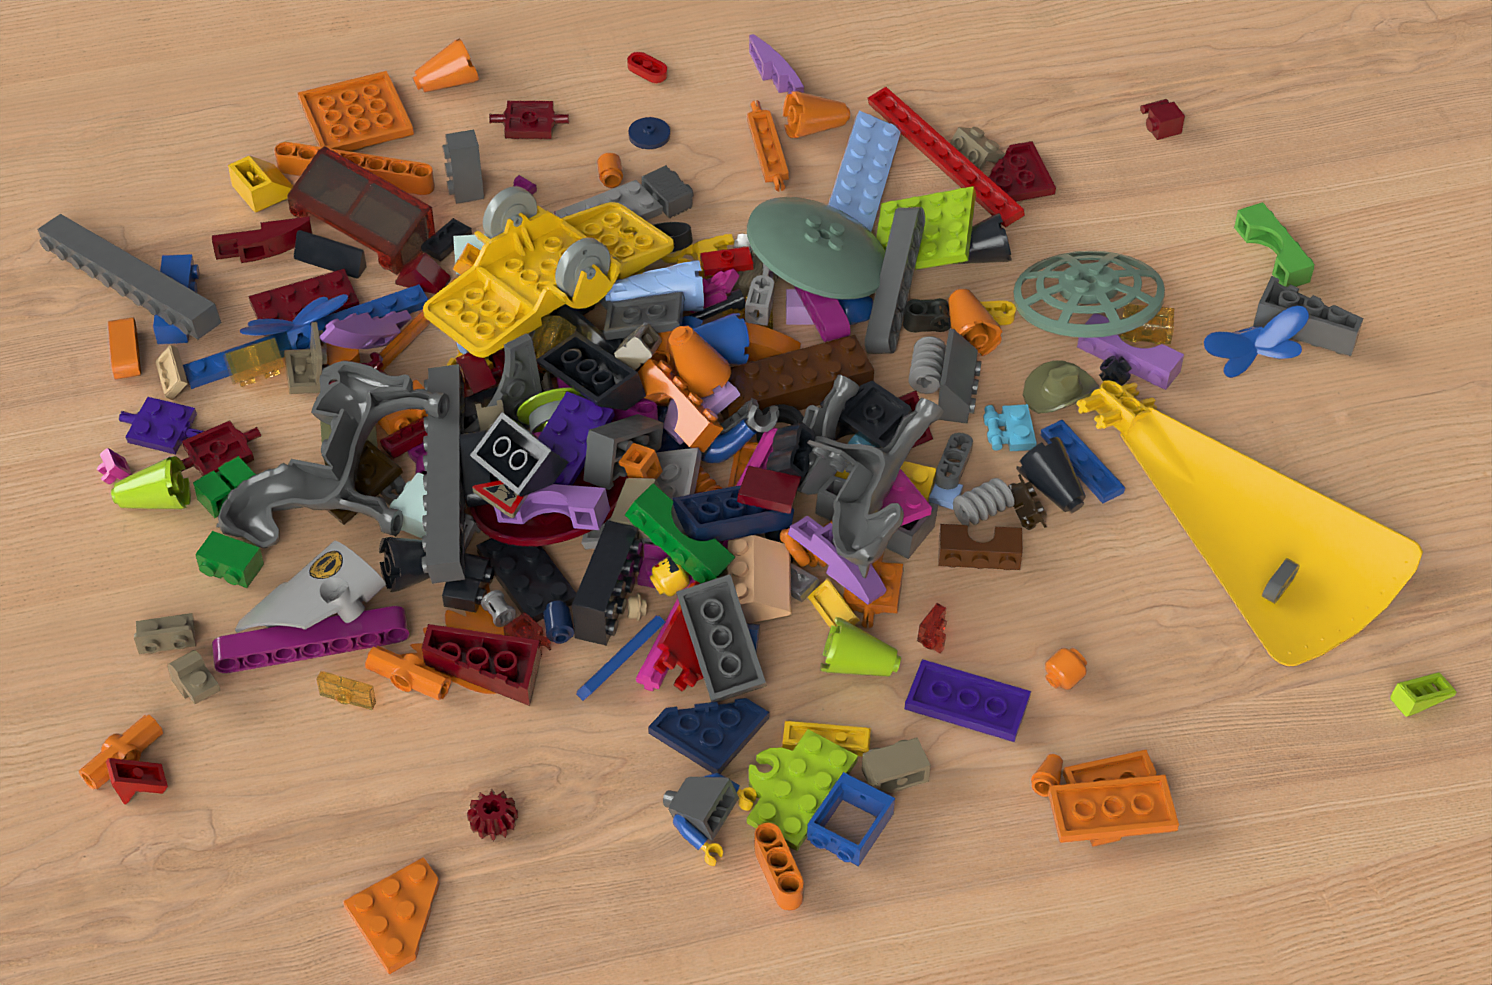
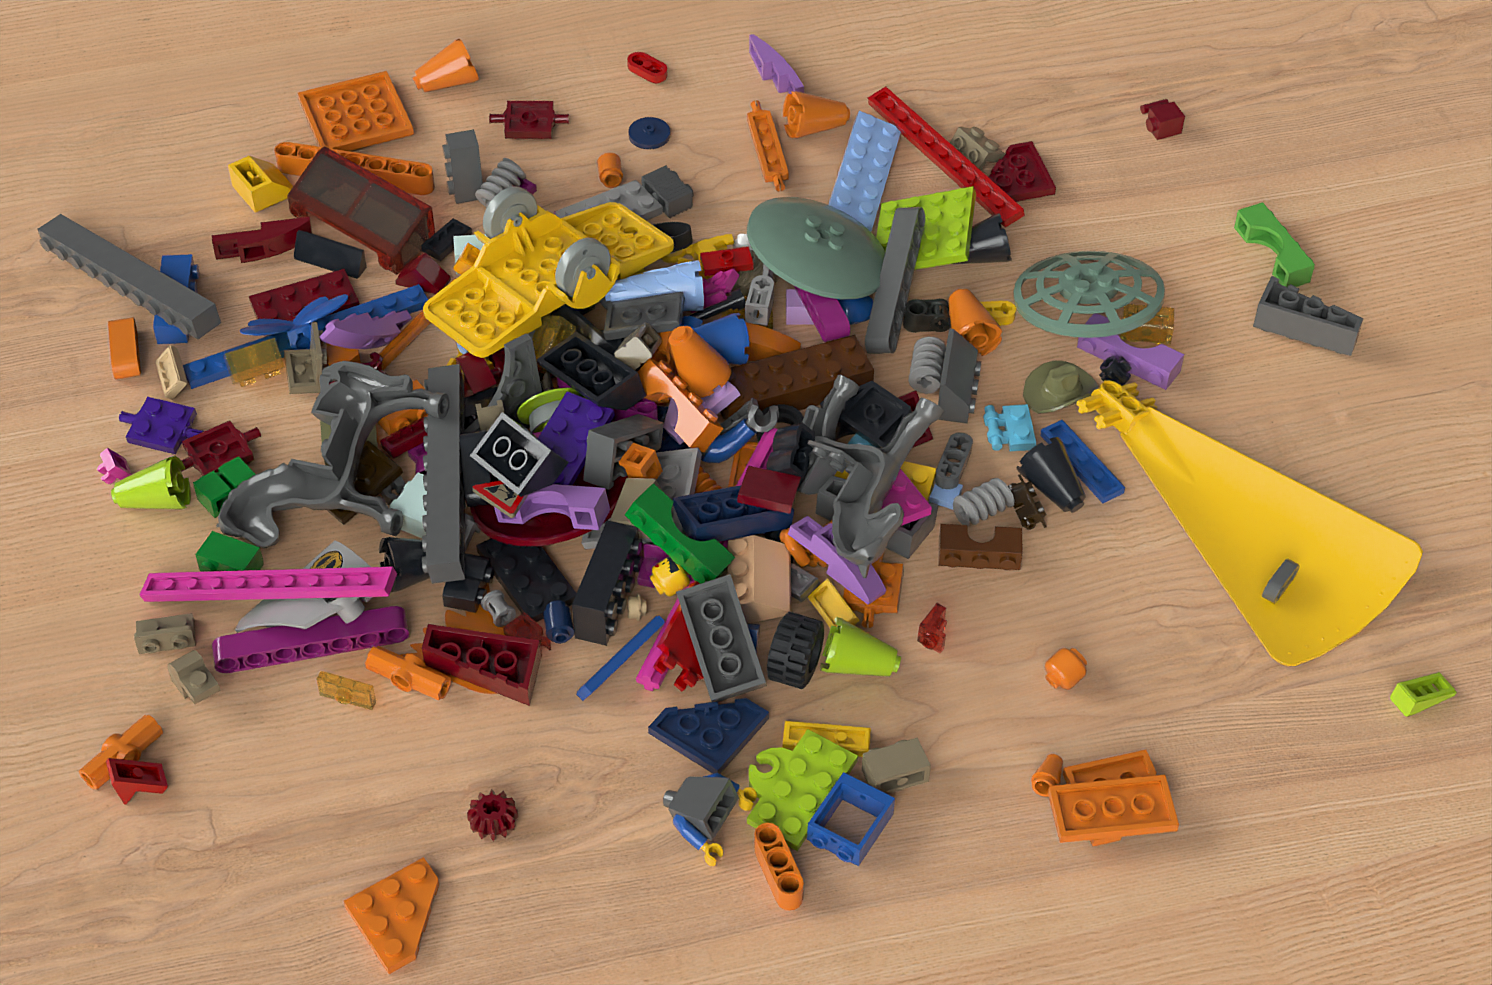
dark purple plate [904,659,1031,742] -> none
blue piece [1204,306,1309,378] -> none
none -> dark pink plate [140,567,397,602]
none -> light grey piece [475,158,526,208]
none -> black tyre [767,611,824,689]

